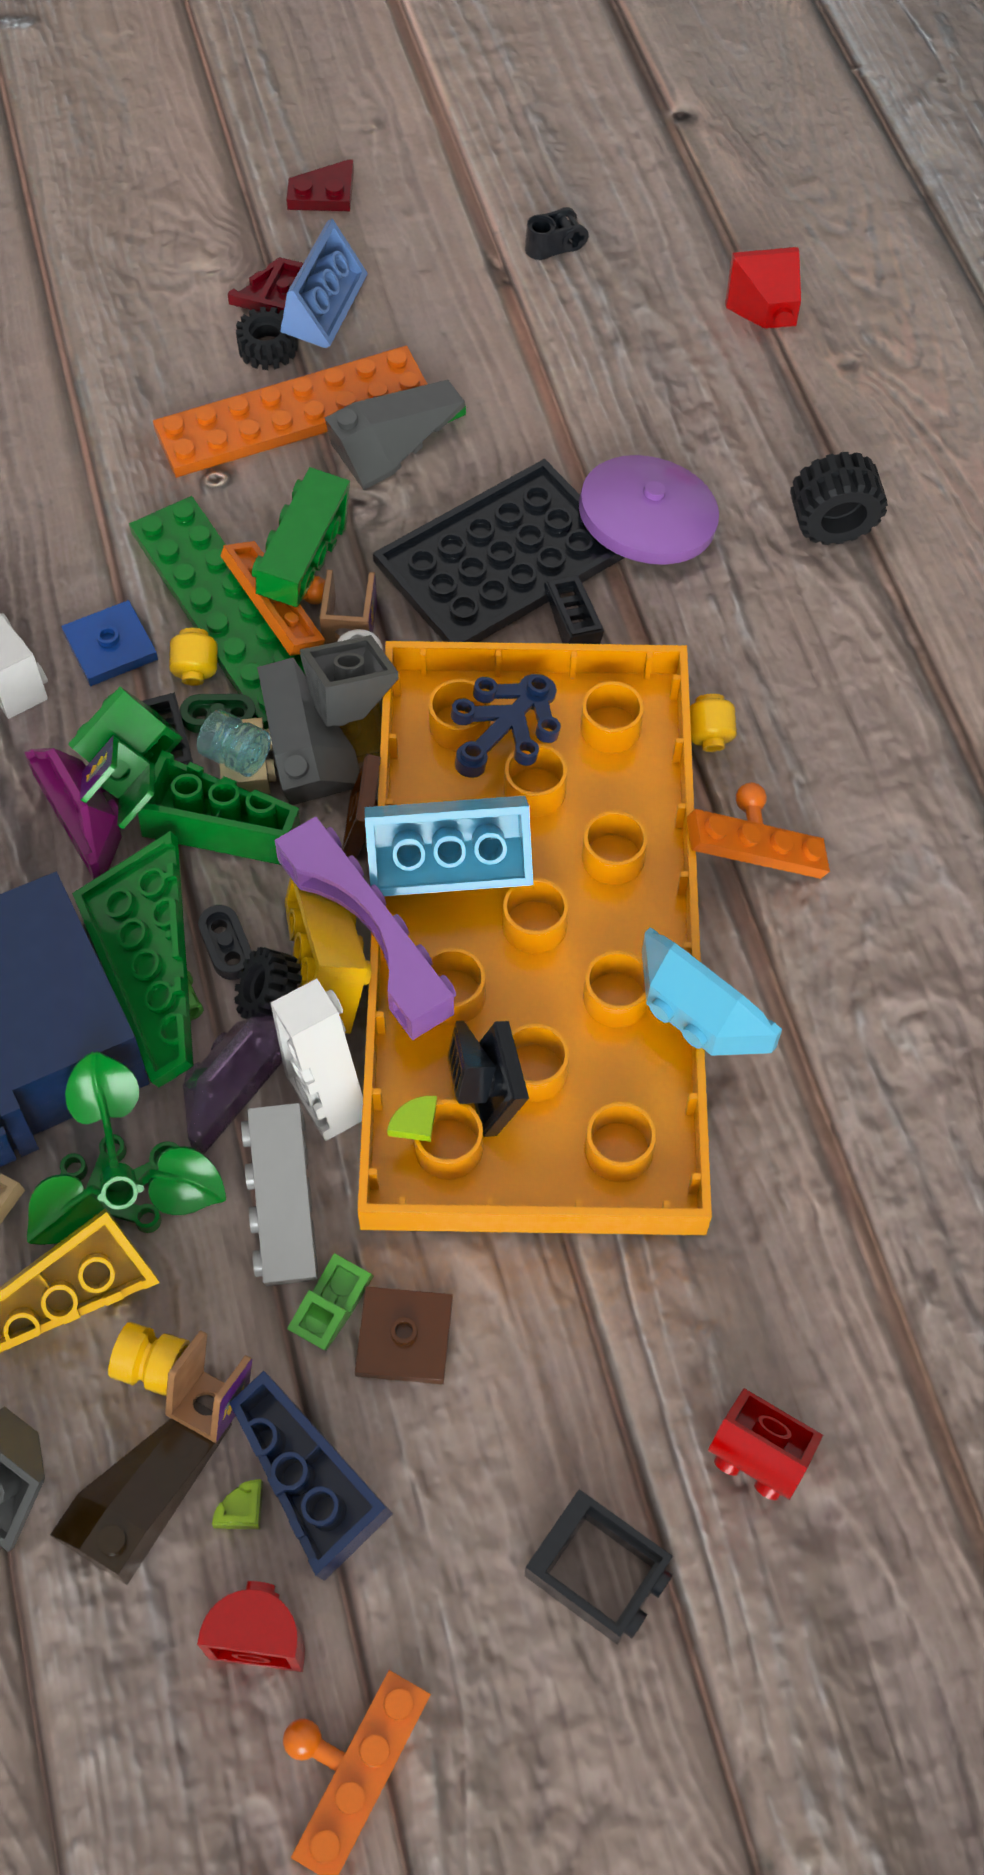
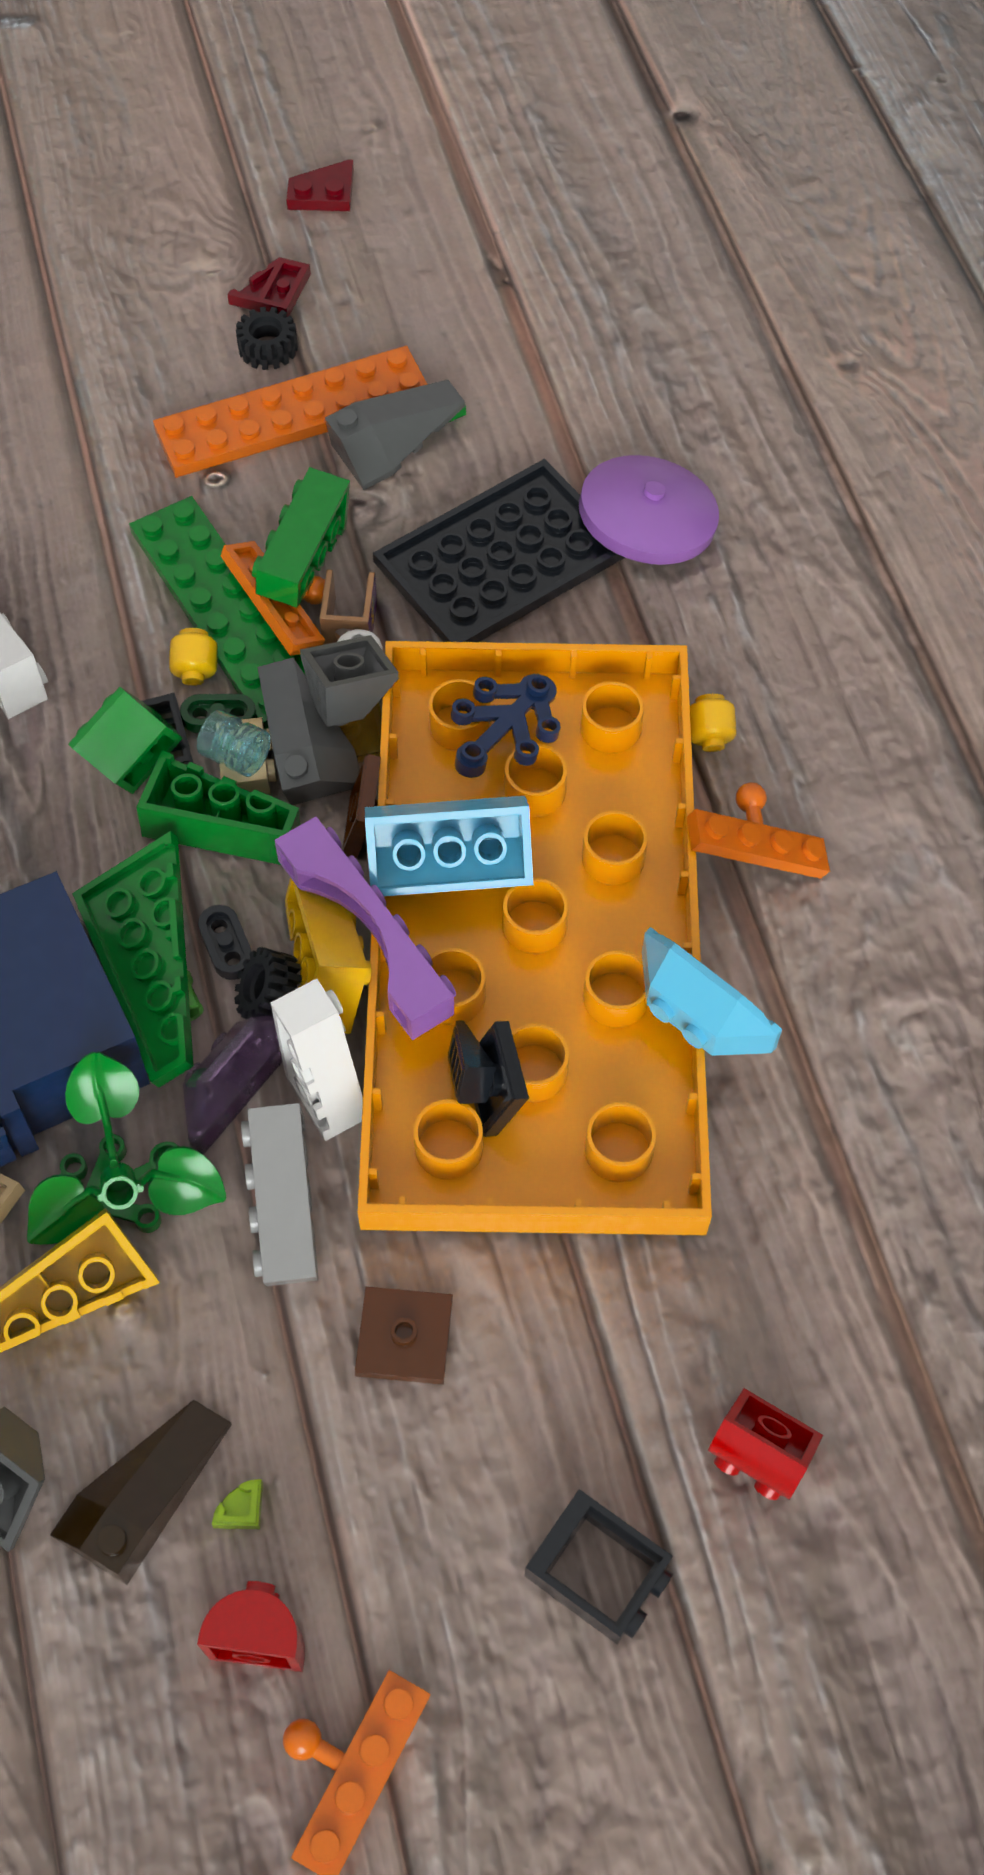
magenta wedge [24,748,122,880] -> none
blue plate [61,600,158,686] -> none
green piece [80,735,155,829] -> none
yellow wheel [108,1322,190,1396] -> none
medium nougat piece [165,1330,253,1443] -> none
dark blue wedge [229,1371,393,1581] -> none
medium blue slope [280,218,368,348] -> none
bright green slope [287,1253,374,1351] -> none
lime tile [387,1096,437,1142] -> none
black piece [525,207,589,260] -> none
black slope [544,575,604,644] -> none
red slope [725,247,801,329] -> none
black tyre [790,452,888,545] -> none

